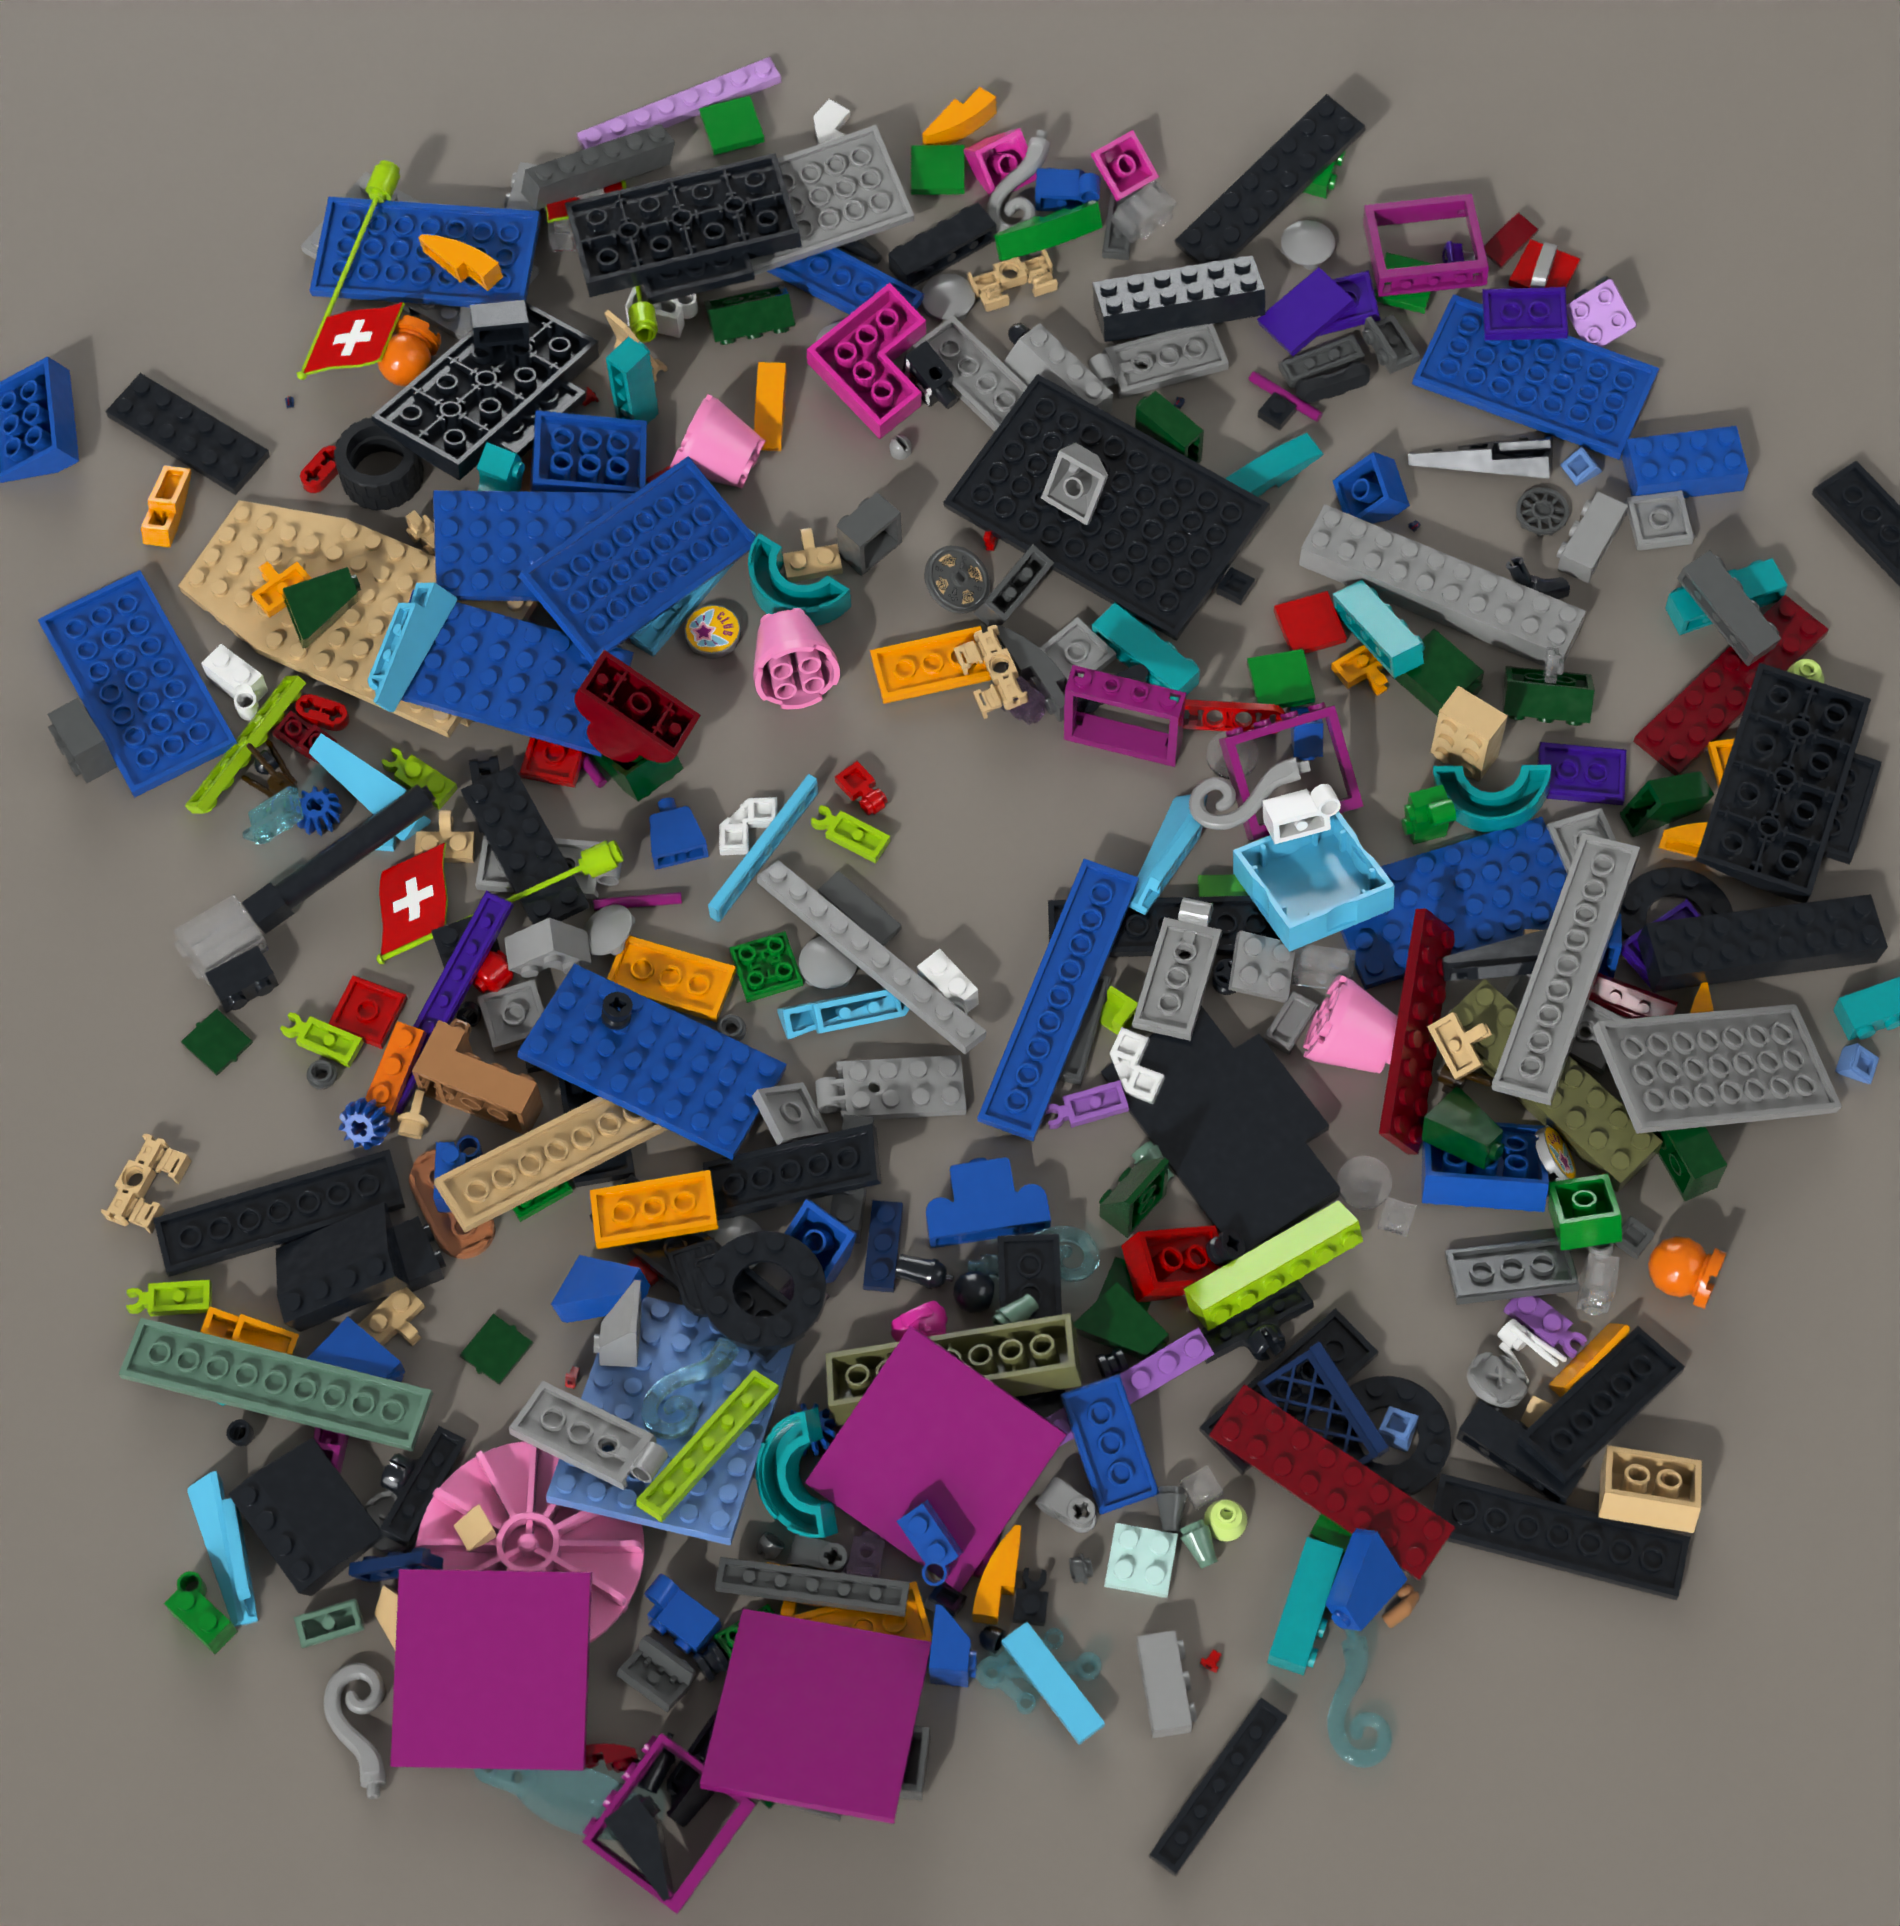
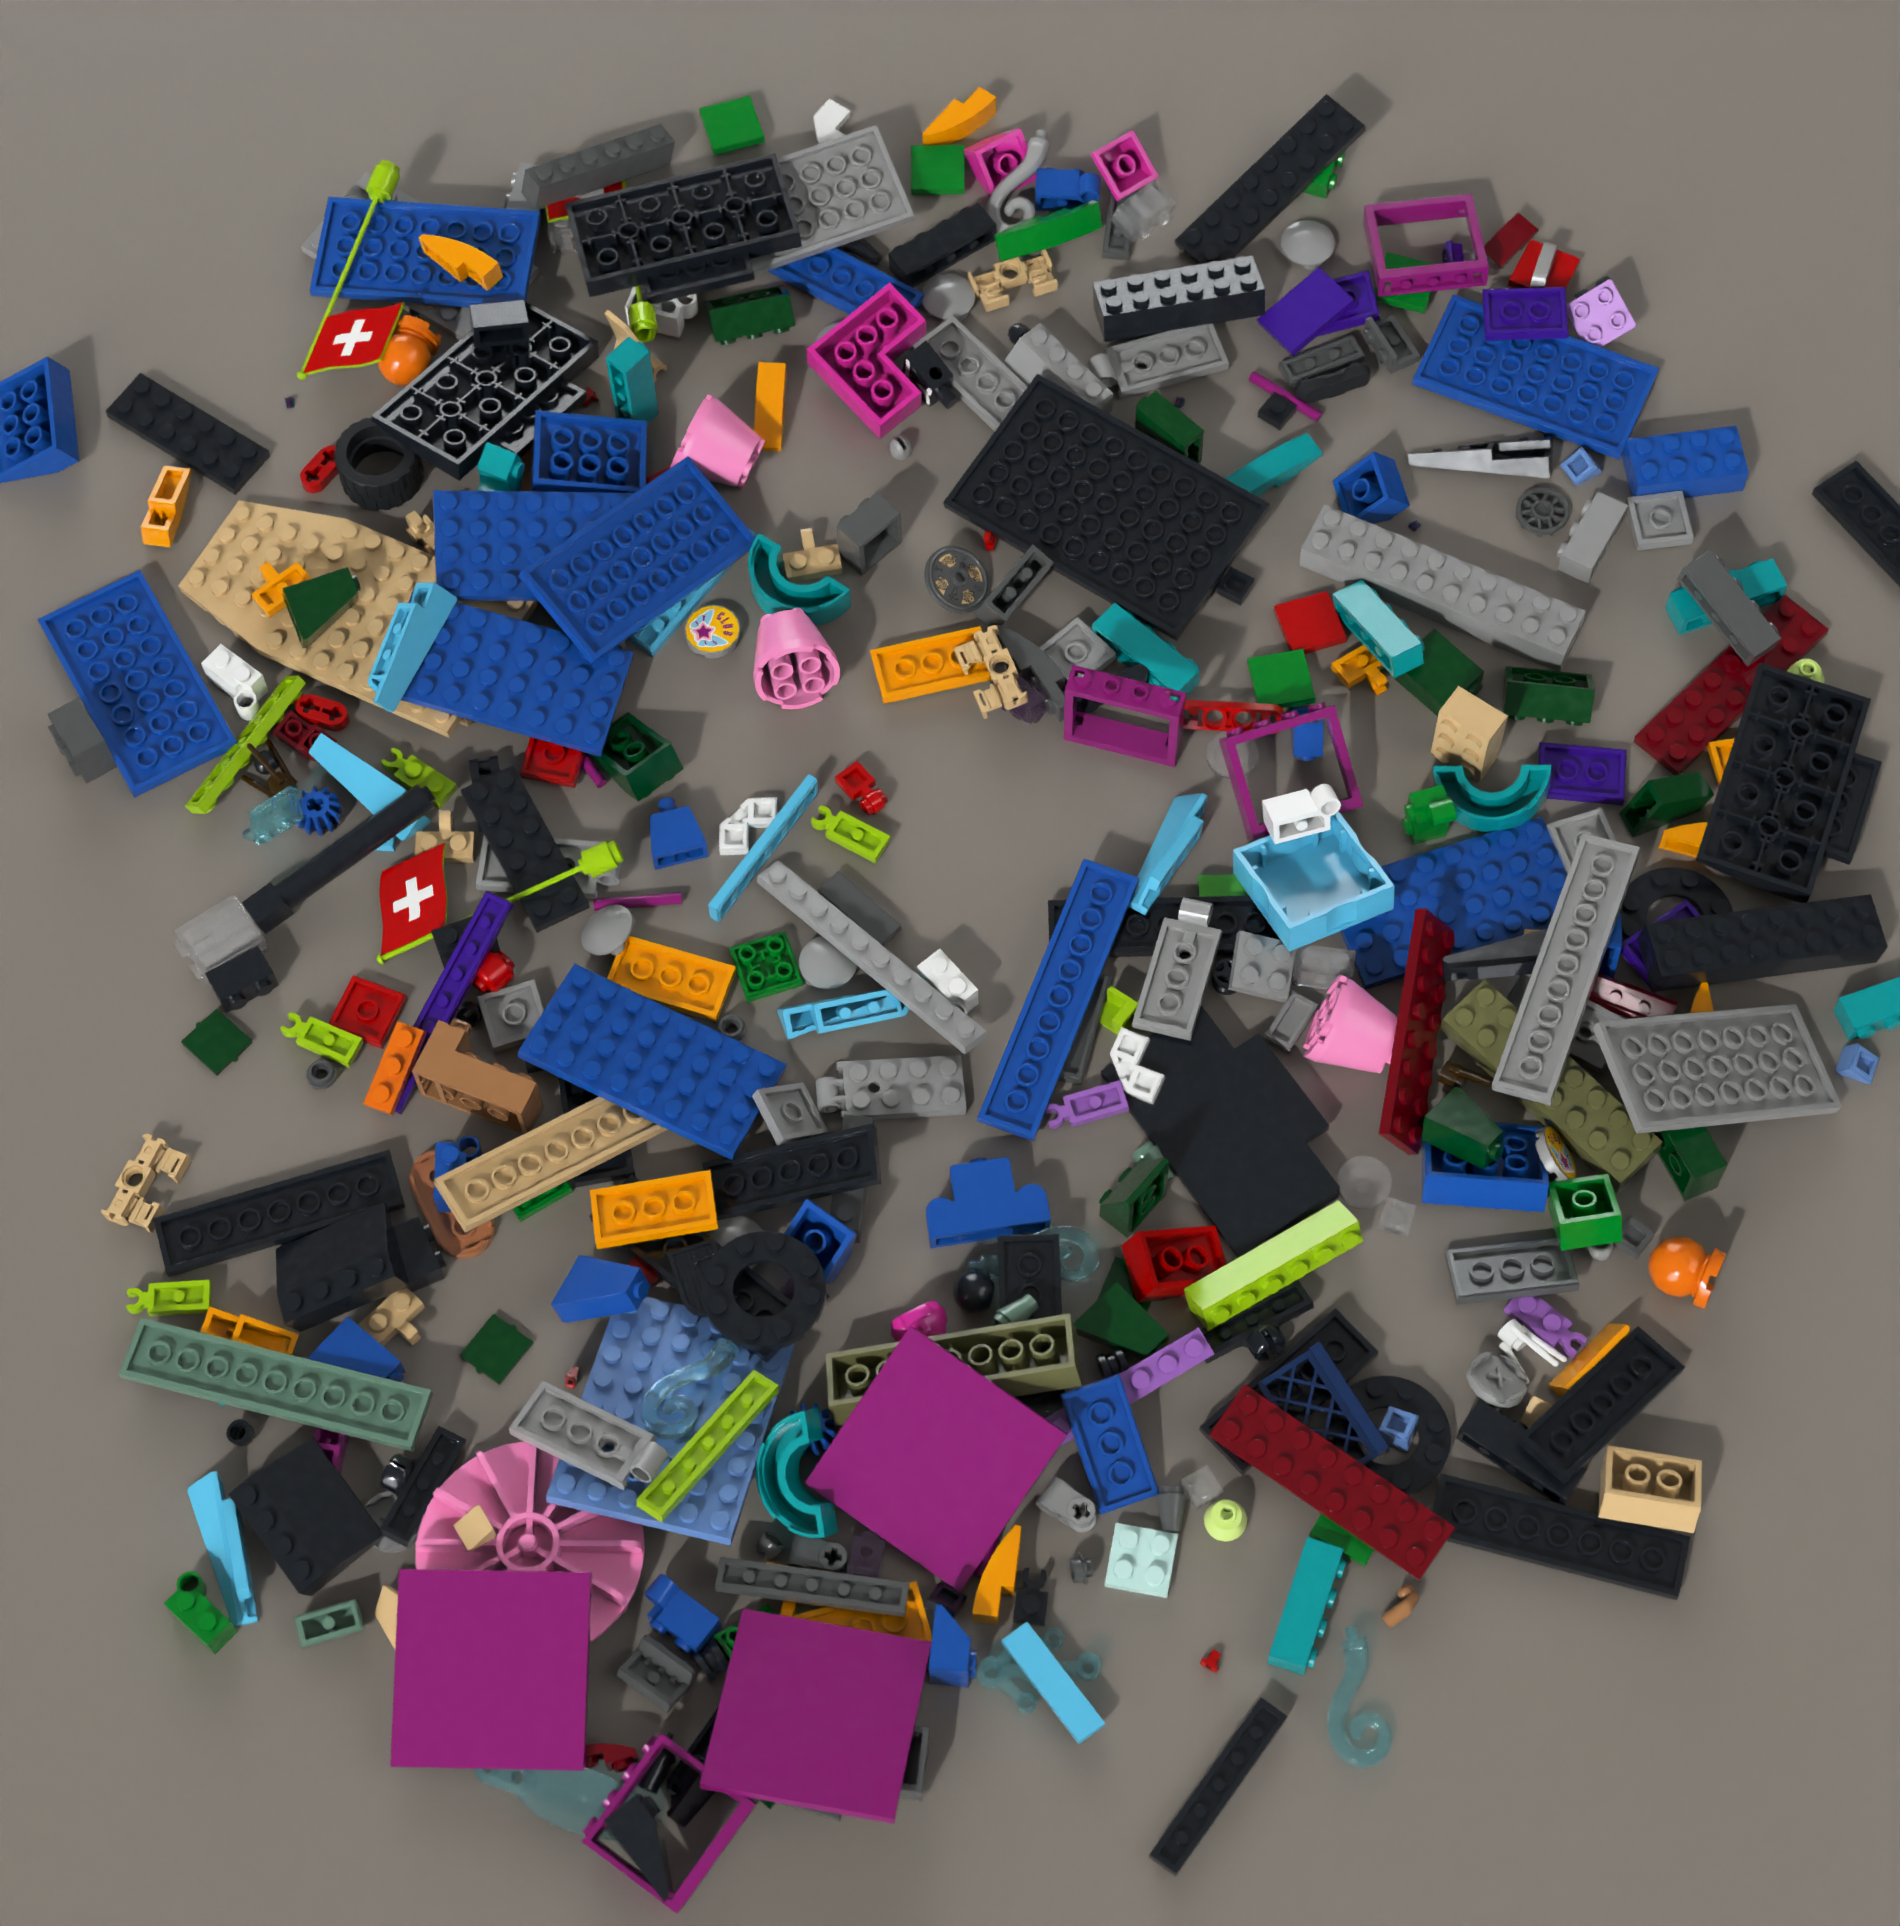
light grey plant [324,1663,386,1799] -> none
blue gear [338,1097,391,1150] -> none
dark blue plate [349,1548,444,1583] -> none
tan piece [397,1090,429,1139] -> none
light grey brick [504,918,592,978] -> none
dark red brick [574,650,701,763] -> none
lavender plate [577,57,781,150] -> none
light grey slope [593,1280,642,1367] -> none
black wheel [601,992,633,1030] -> none
dark blue plate [863,1200,903,1293] -> none
black piece [896,1254,955,1289] -> none
blue hinge [897,1500,963,1586] -> none
black hinge [979,1625,1006,1654] -> none
light grey slope [1041,443,1108,525] -> none
light grey brick [1136,1630,1197,1738] -> none
sand green cone [1180,1519,1218,1569] -> none
light grey plant [1189,757,1311,830] -> none
black wheel [1206,1229,1245,1267] -> none
blue slope [1325,1528,1408,1631] -> none
tan plate [1427,1012,1493,1080] -> none
black arm [1506,557,1570,599] -> none
clear plate [1543,647,1564,683] -> none
clear brick [1576,1253,1620,1315] -> none

